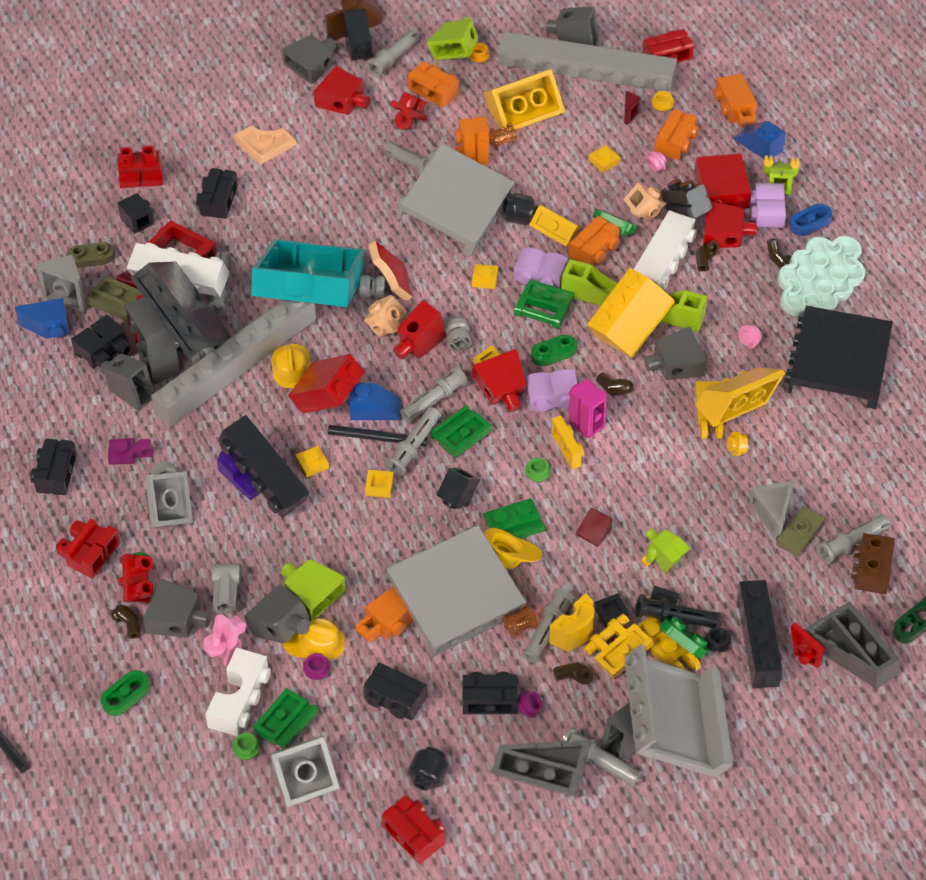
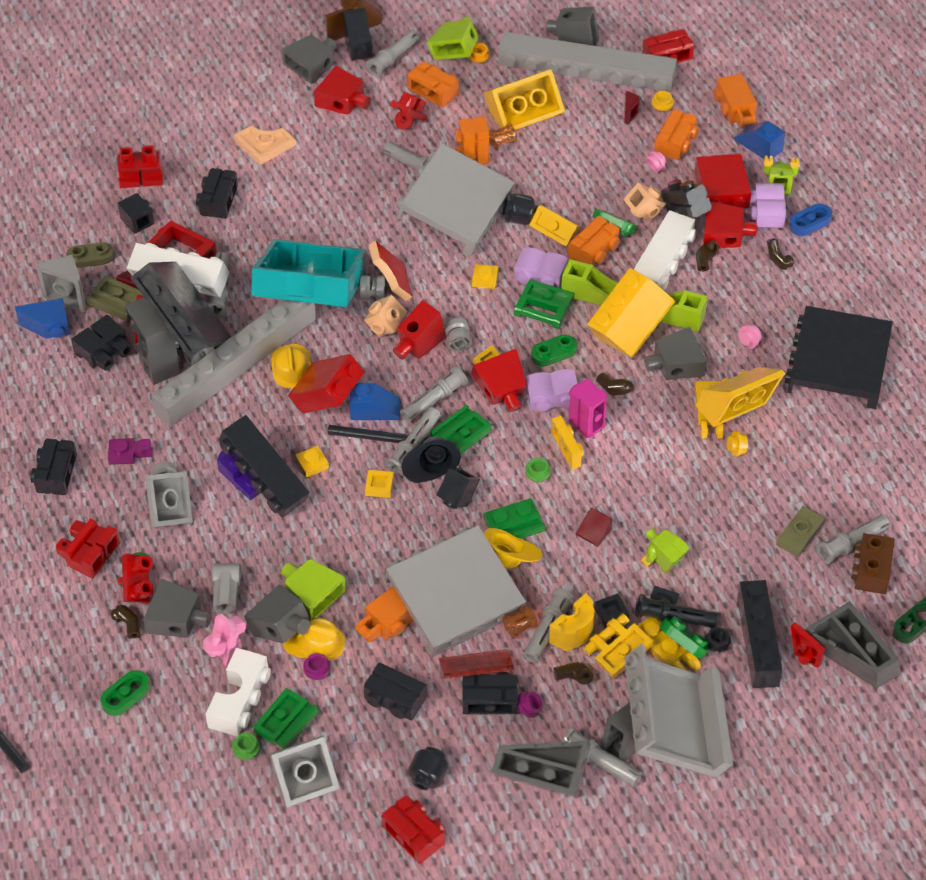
dark grey torso [100,354,155,411] -> none
yellow plate [588,145,621,172] -> none
light grey slope [749,480,794,540] -> none
light aqua plate [777,236,865,316] -> none
none -> black piece [401,437,461,483]
none -> clear red piece [438,649,514,679]

